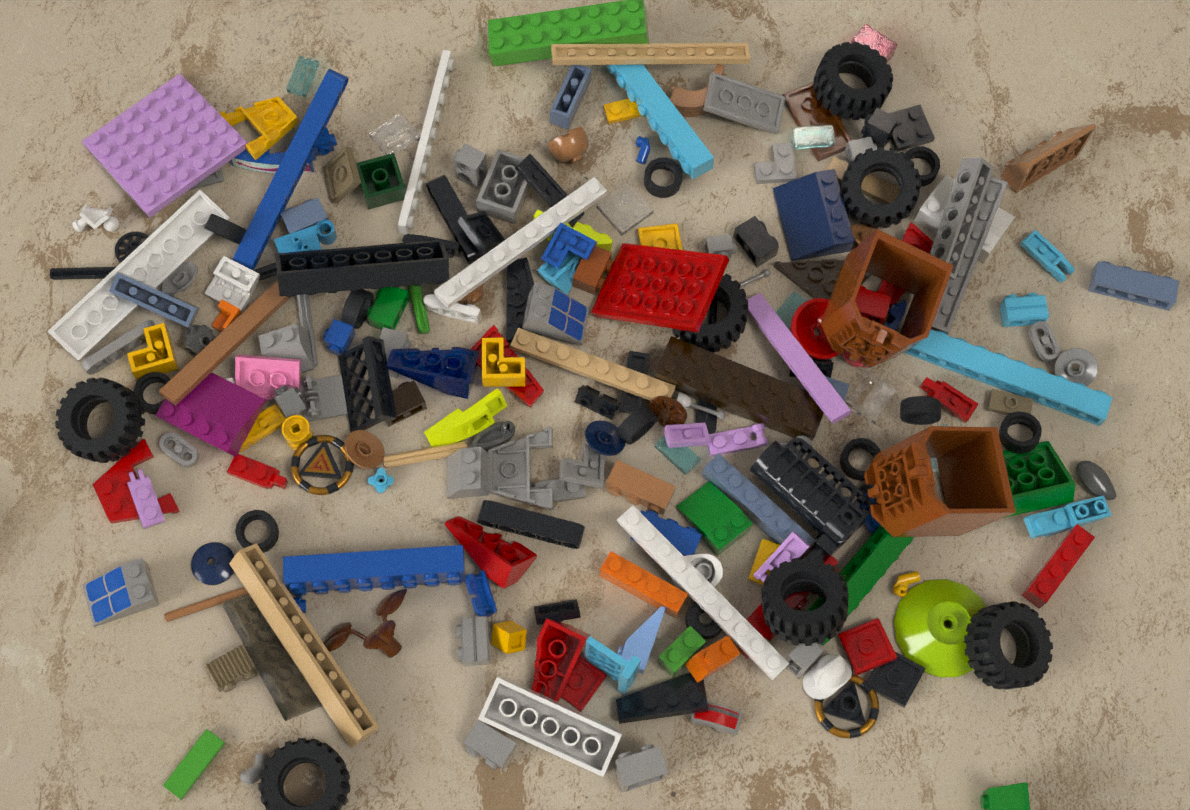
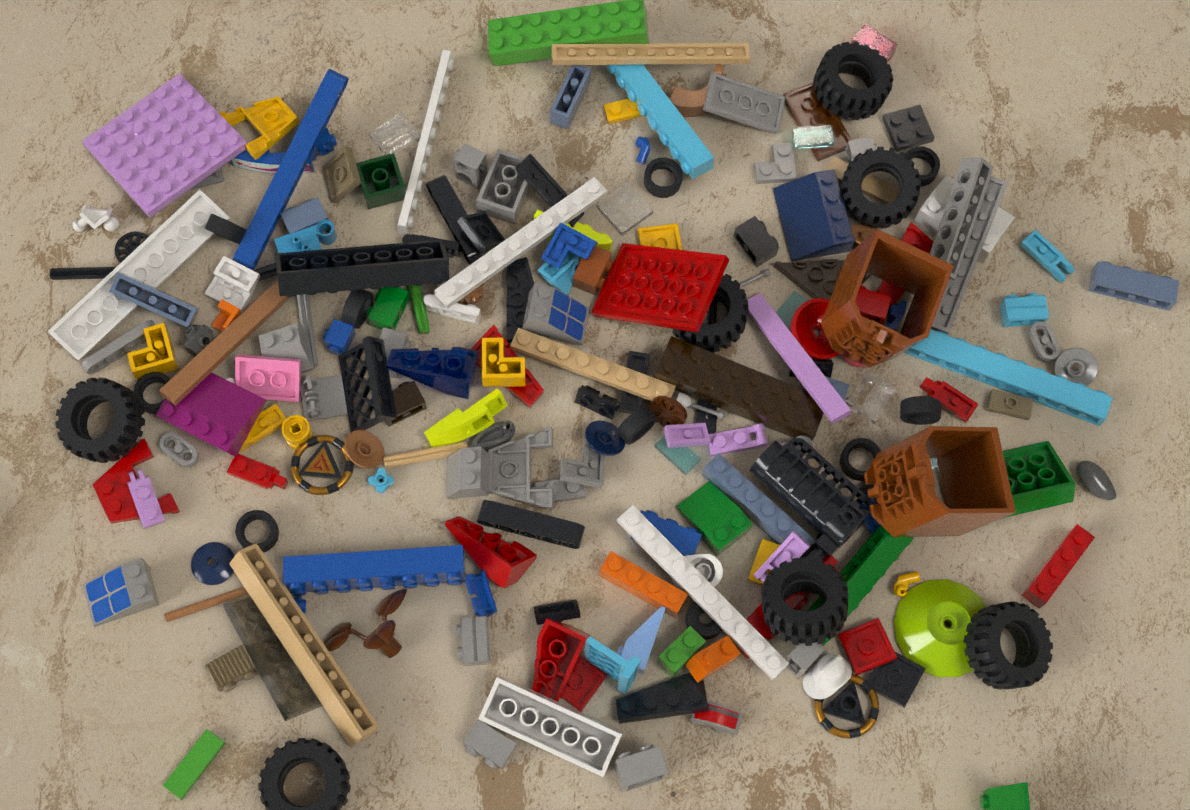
light grey dish [162,262,198,295] -> none
light grey arm [240,754,267,784] -> none
dark grey brick [271,384,306,419] -> none
clear light blue tile [286,56,319,97] -> none
yellow panel [491,620,527,654] -> none
medium nougat cylinder [548,126,588,164] -> none
medium nougat brick [605,460,676,515] -> none
light grey brick [705,234,736,258] -> none
black brick [860,108,898,148] -> none
black tyre [999,411,1042,454] -> none
medium nougat slope [1002,124,1096,193] -> none
medium azure slope [1024,495,1112,539] -> none

